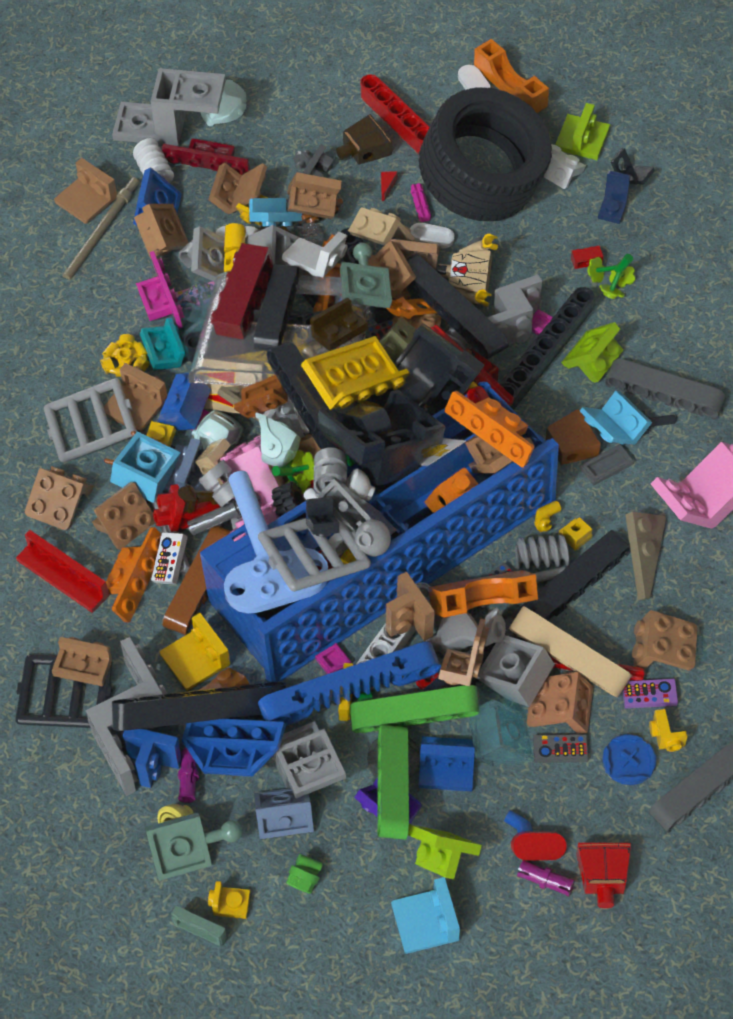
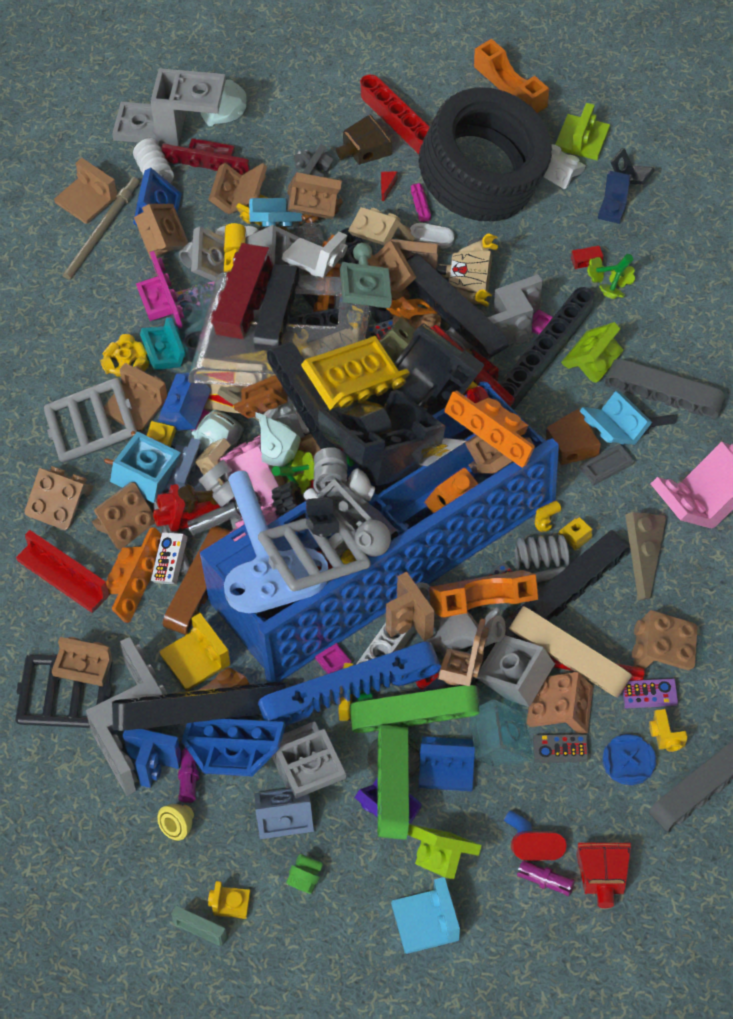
sand green plate [145,812,243,881] -> none
dark brown bracket [310,297,368,351] -> none
white tile [458,65,490,90] -> none

